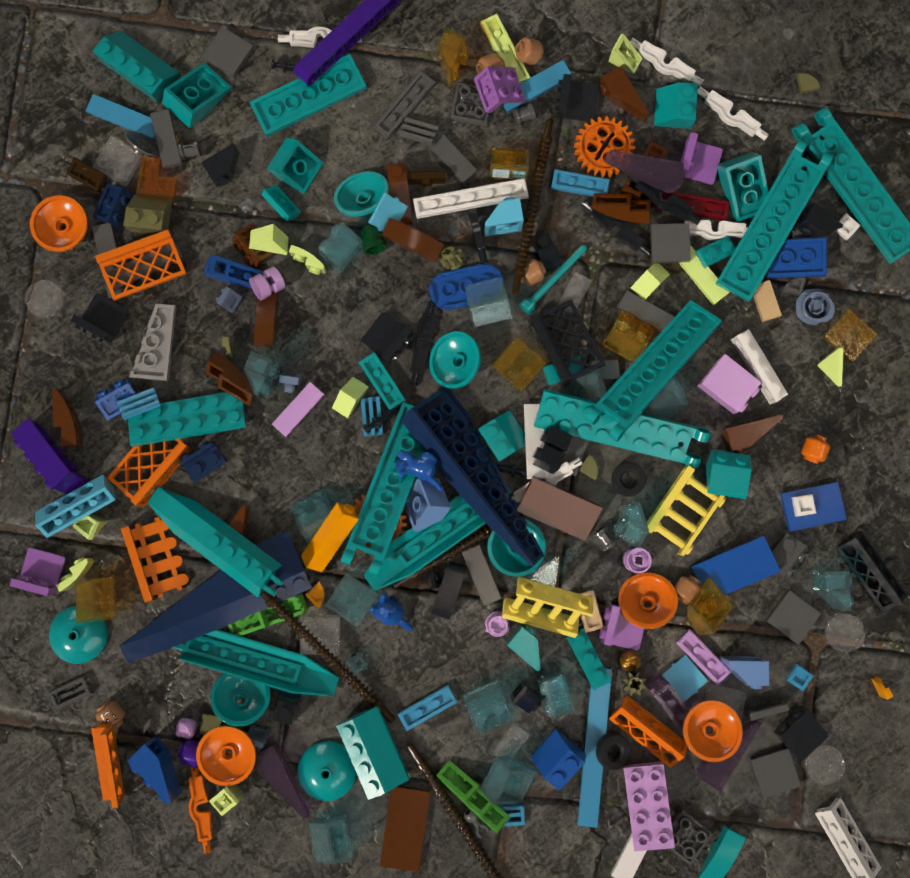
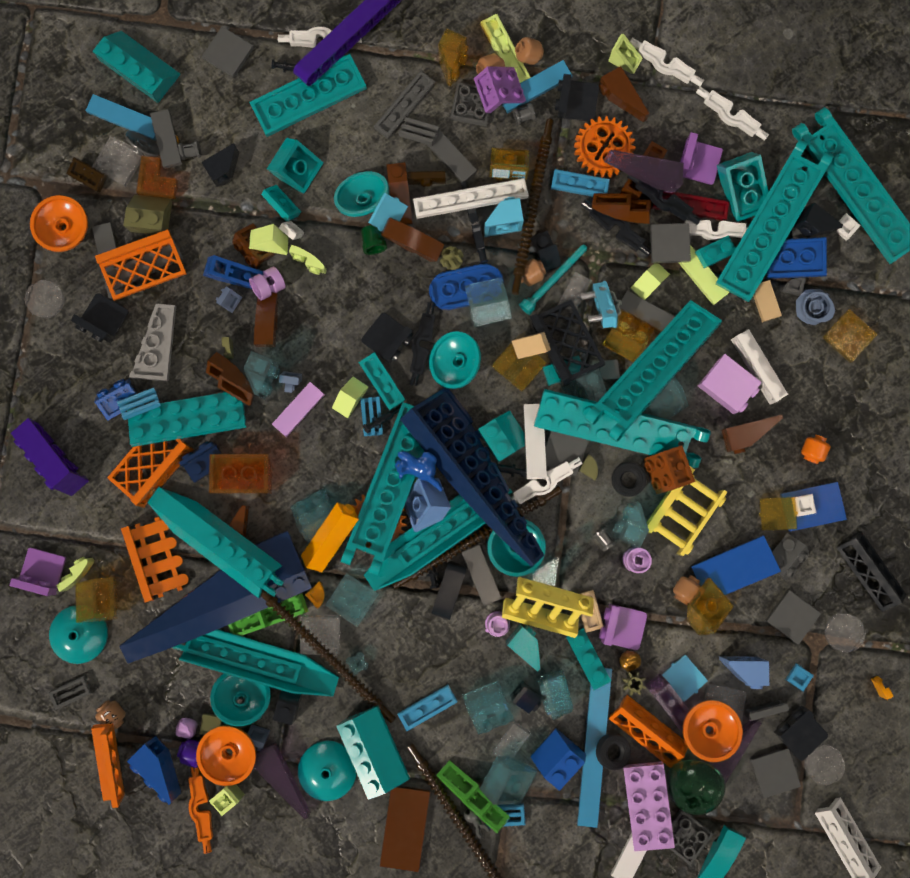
medium azure brick [35,475,116,538] -> none
reddish brown slope [52,389,83,447] -> none
yellowish green slope [73,514,108,540] -> none
dark blue bracket [92,183,134,229] -> none
teal slope [162,63,231,128] -> none
clear light blue slope [308,813,355,864] -> none
clear light blue slope [318,221,363,274] -> none
blue animal [369,593,413,632] -> none
reddish brown tile [516,476,603,541] -> none
black piece [533,426,573,475] -> none
orange dish [618,573,678,629] -> none
teal slope [654,82,698,129] -> none
lavender tile [675,629,731,685] -> none
teal slope [706,449,752,499] -> none
olive tile [796,73,821,94] -> none
clear light blue slope [812,570,853,612] -> none
yellowish green slope [817,346,843,386] -> none
none -> clear orange slope [209,454,272,494]
none -> white tile [279,221,304,240]
none -> tan tile [512,332,551,359]
none -> medium azure piece [581,281,622,328]
none -> dark orange bracket [644,445,695,494]
none -> clear green piece [666,760,726,815]
none -> clear yellow piece [759,497,798,530]

